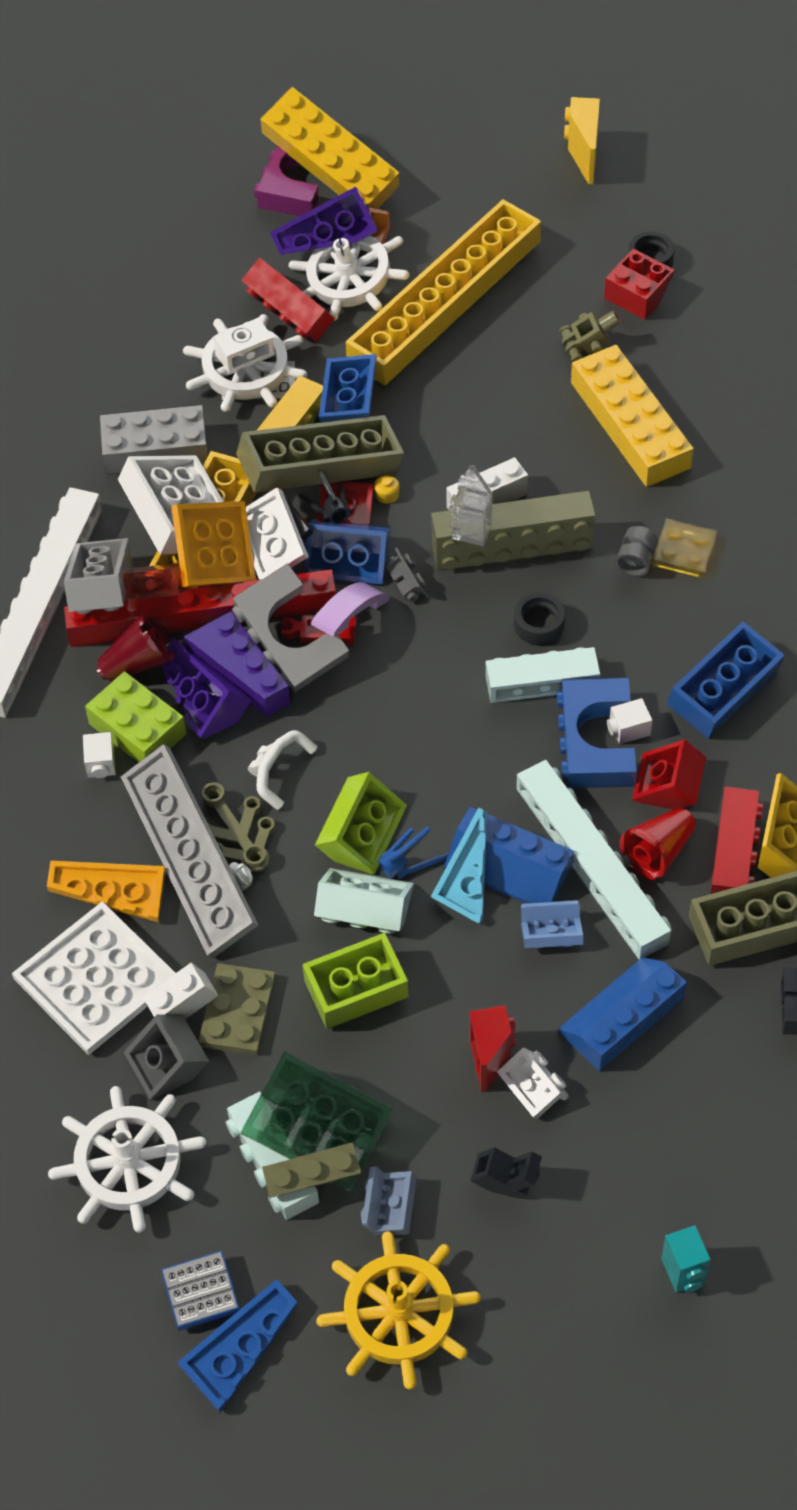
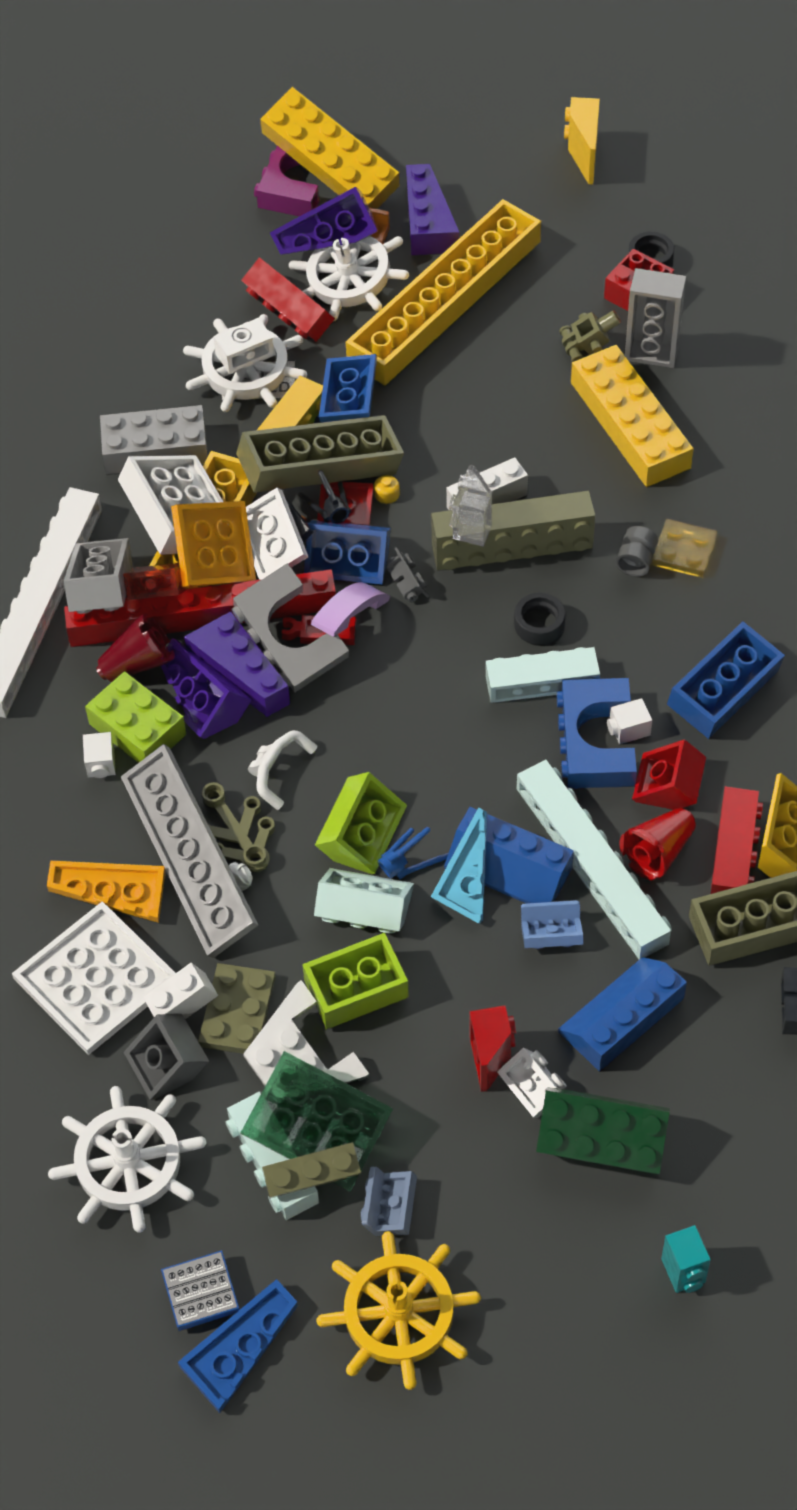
black brick [470,1147,542,1197] -> none
none -> white wing [244,980,369,1105]
none -> dark purple wedge [406,164,459,255]
none -> dark green brick [536,1087,670,1174]
none -> light grey brick [625,268,686,368]

